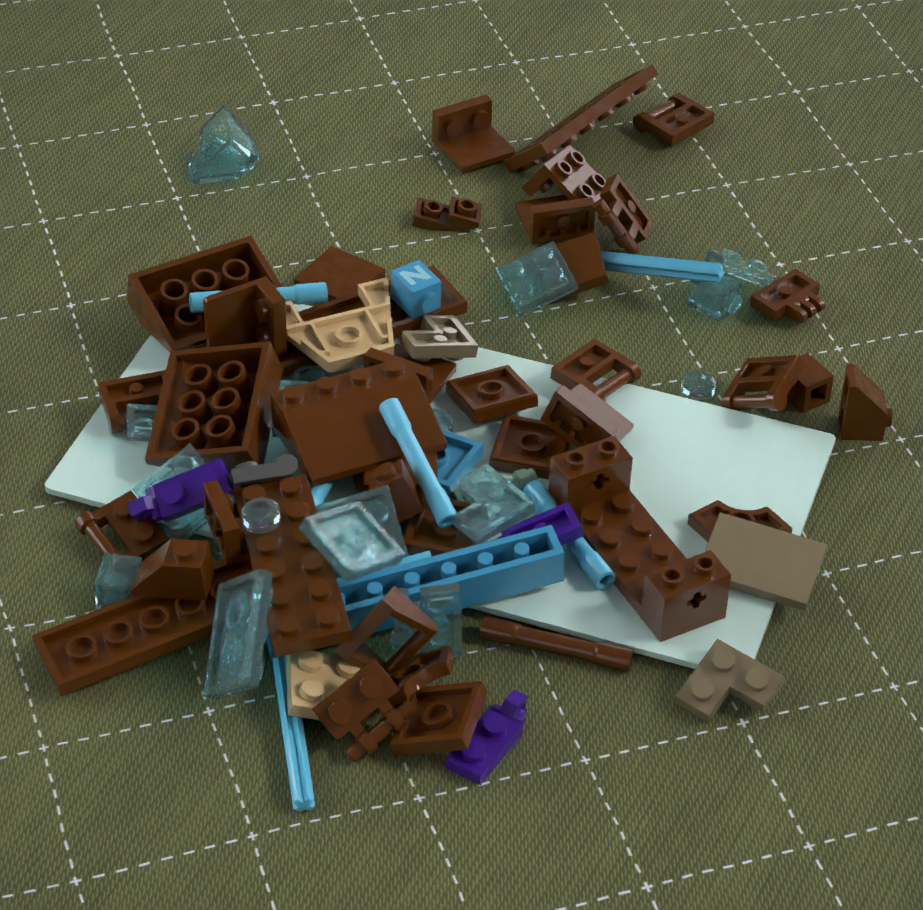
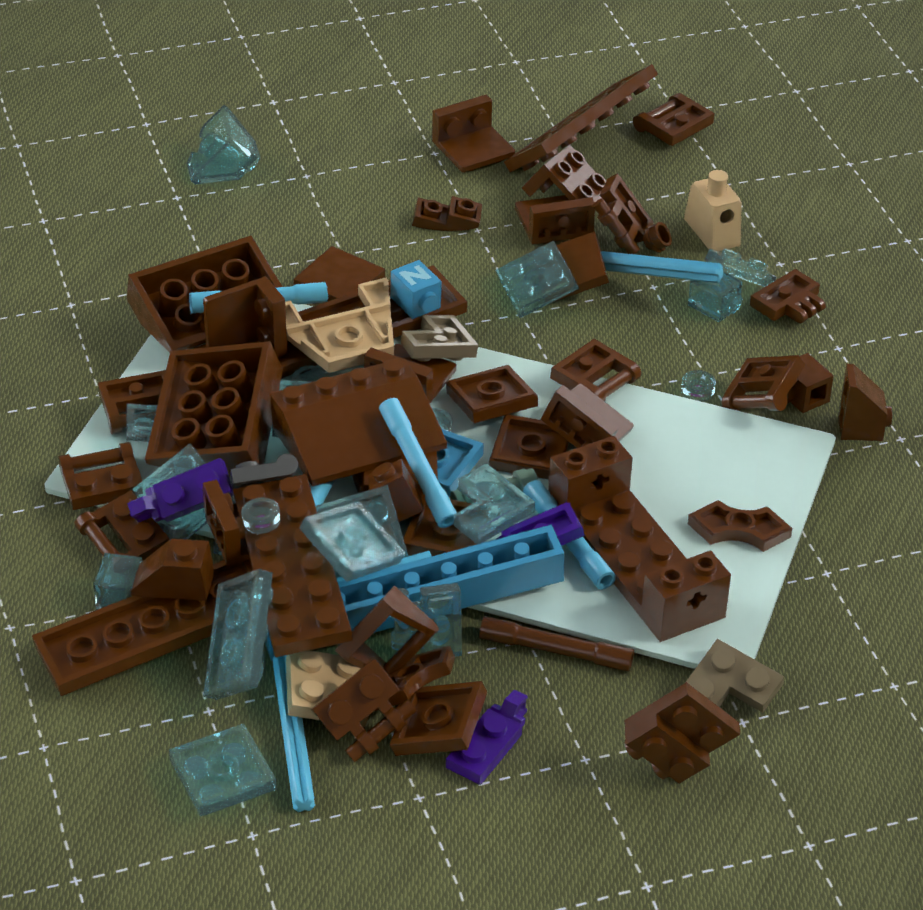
dark tan tile [705,512,828,611] -> none
none -> reddish brown plate [58,442,145,510]
none -> clear light blue plate [169,723,277,817]
none -> reddish brown plate [624,682,740,784]
none -> reddish brown plate [643,222,672,253]
none -> tan torso [684,170,742,253]

